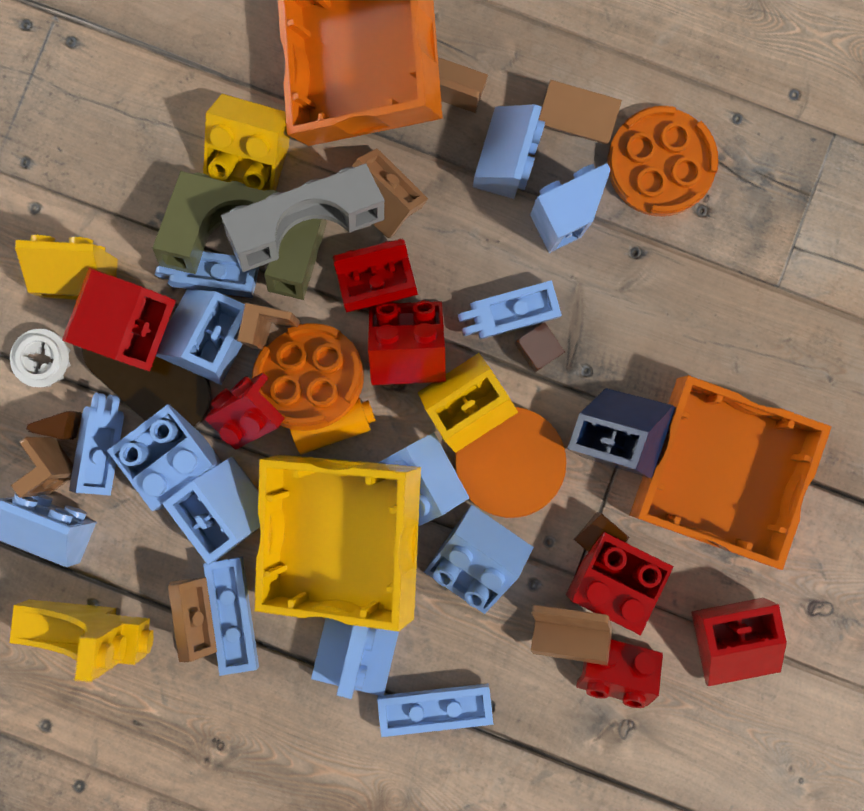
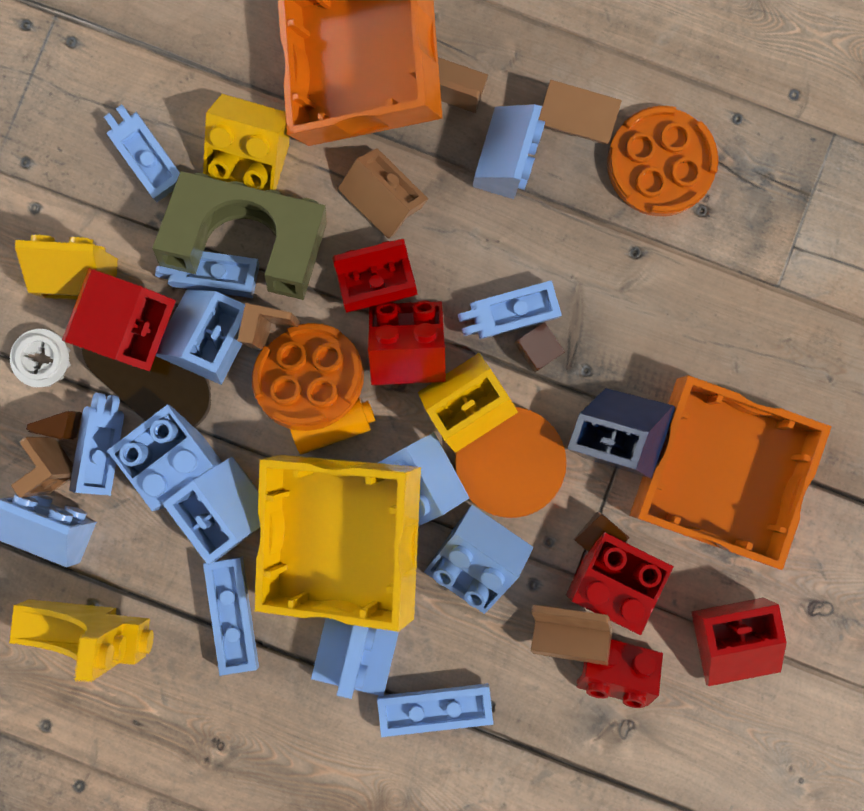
medium nougat panel [168,577,217,662] -> none
red bracket [205,372,285,450] -> none
light grey arch [221,163,385,272] -> none
light blue slope [530,163,611,253] -> none
none -> light blue hinge [104,104,180,202]

